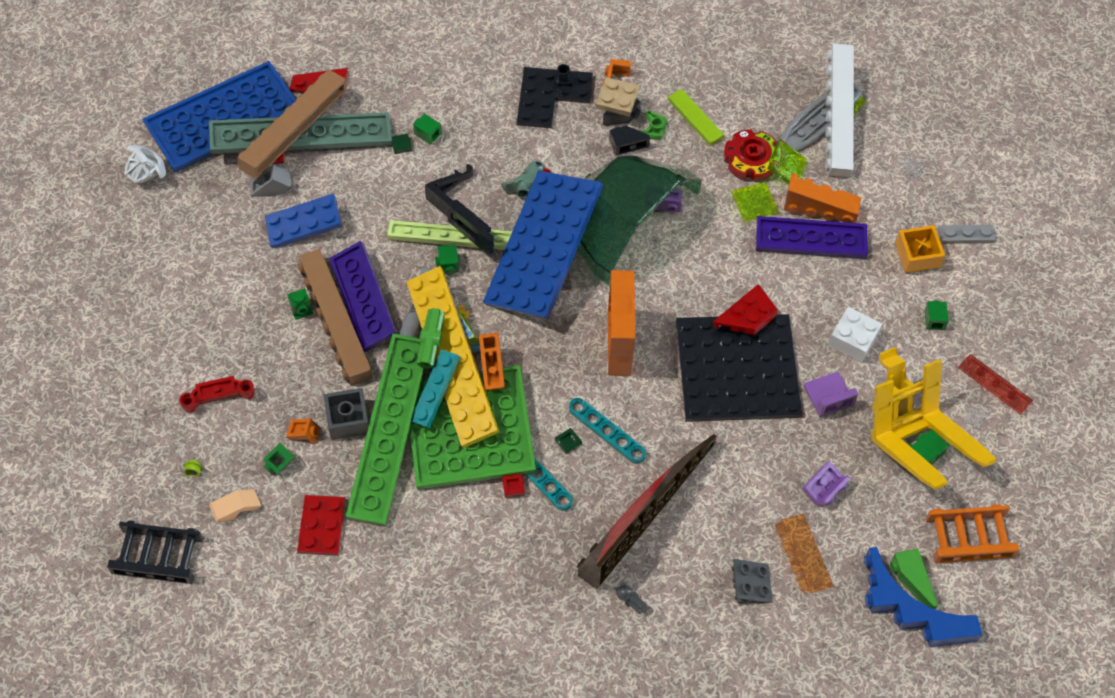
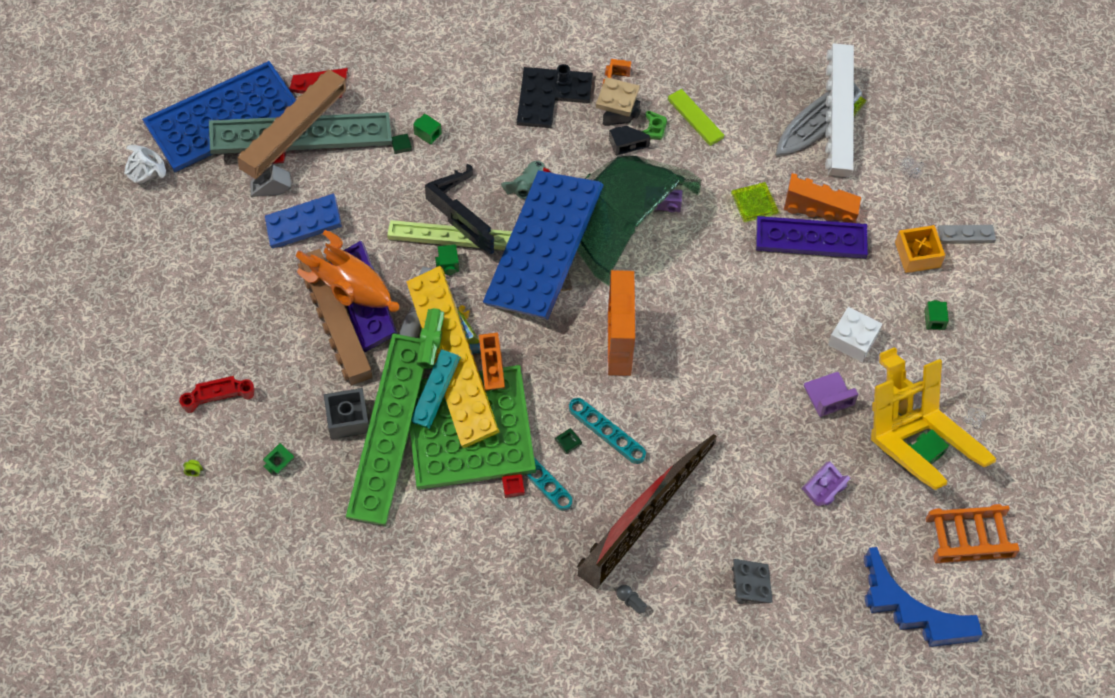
black fence [107,520,203,584] -> none
light nougat slope [209,489,261,522] -> none
orange bracket [286,418,321,444] -> none
green brick [287,288,313,320] -> none
red plate [297,495,345,556] -> none
black plate [676,314,802,422] -> none
red wing [713,284,778,335] -> none
red piece [723,129,782,181] -> none
clear neon green tile [767,139,807,185] -> none
clear orange windscreen [775,514,833,594] -> none
bright green slope [890,548,938,609] -> none
clear red tile [958,354,1033,415] -> none
none -> orange piece [296,230,400,312]

